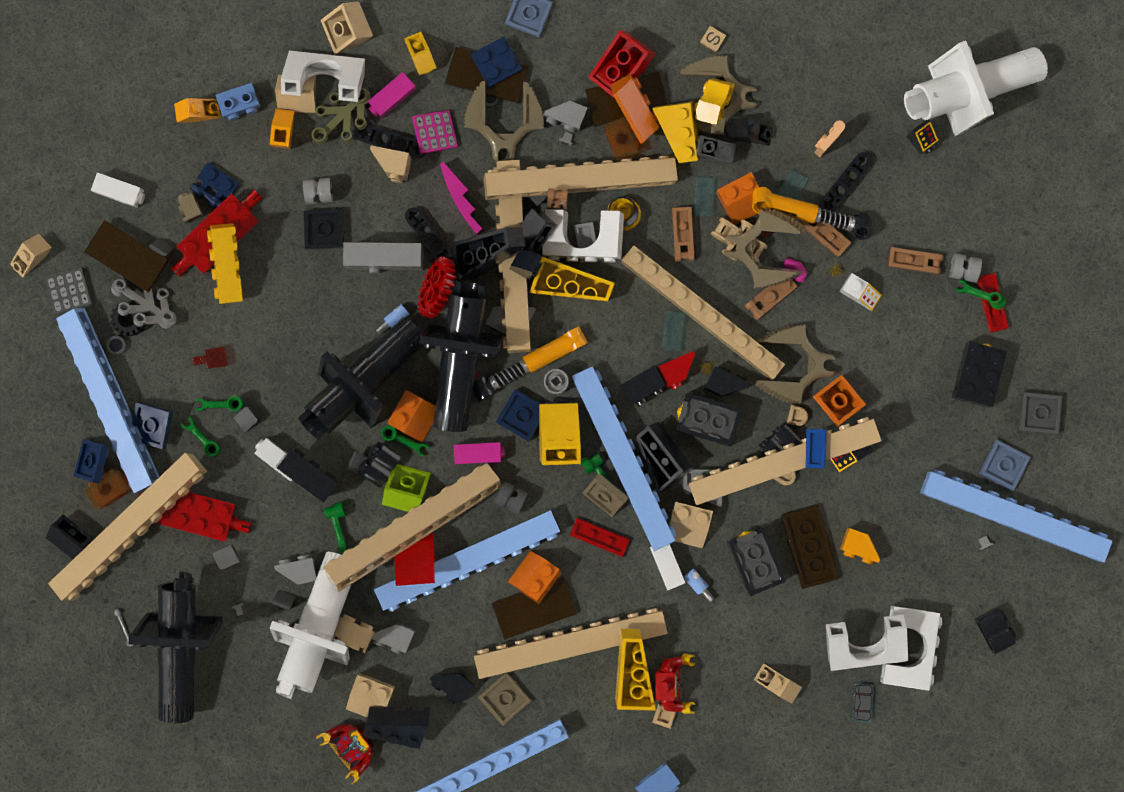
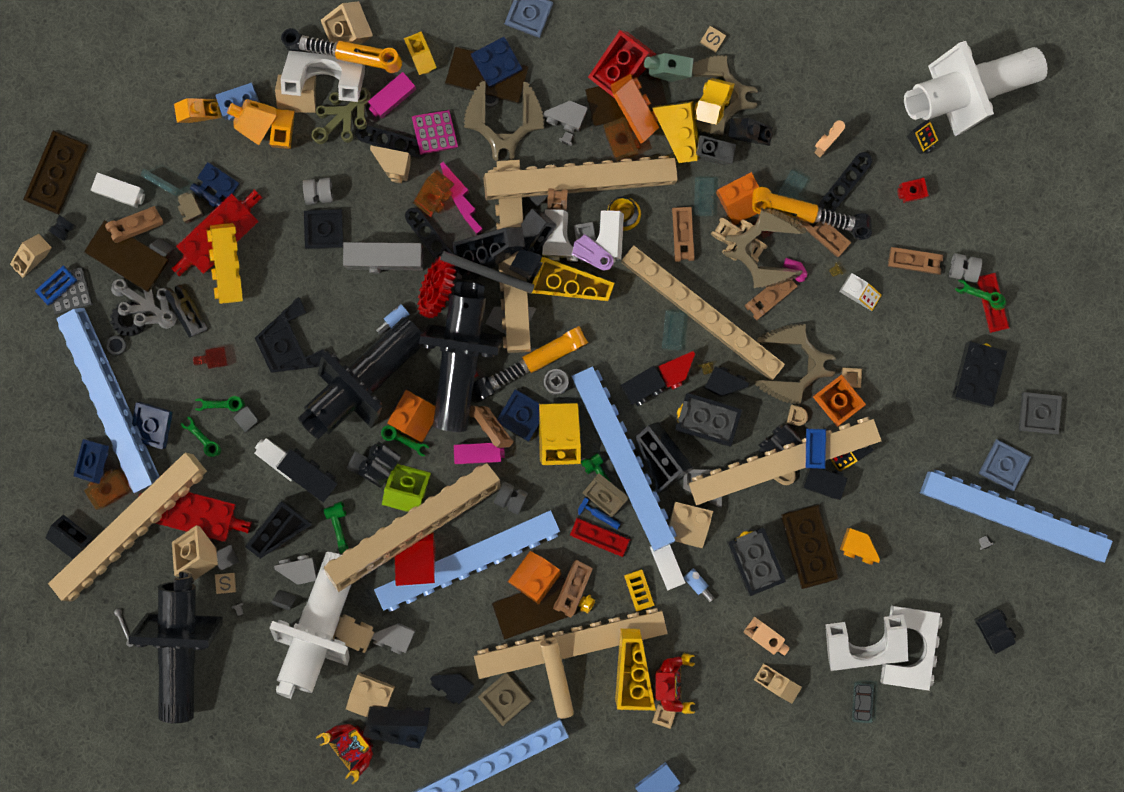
none -> dark brown tile [23,130,89,215]
none -> blue tile [35,265,77,306]
none -> black wheel [48,215,75,241]
none -> medium nougat plate [105,206,163,243]
none -> clear light blue tile [140,169,180,196]
none -> black hinge [165,284,207,338]
none -> tan slope [172,525,218,580]
none -> tan tile [215,573,236,594]
none -> light orange torso [227,99,276,145]
none -> black wedge [245,499,312,559]
none -> black wing [255,297,325,373]
none -> piece [281,28,402,73]
none -> clear orange brick [413,170,454,217]
none -> dark grey piece [440,251,534,293]
none -> medium nougat plate [469,406,513,448]
none -> tan piece [540,638,574,719]
none -> medium nougat plate [553,560,593,618]
none -> lavender piece [572,234,614,270]
none -> blue piece [578,497,621,530]
none -> yellow plate [578,595,595,613]
none -> yellow slope [624,569,654,612]
none -> sand green torso [644,53,693,82]
none -> light nougat torso [744,617,789,656]
none -> black brick [802,467,848,500]
none -> tan tile [842,368,862,388]
none -> red brick [897,178,929,203]

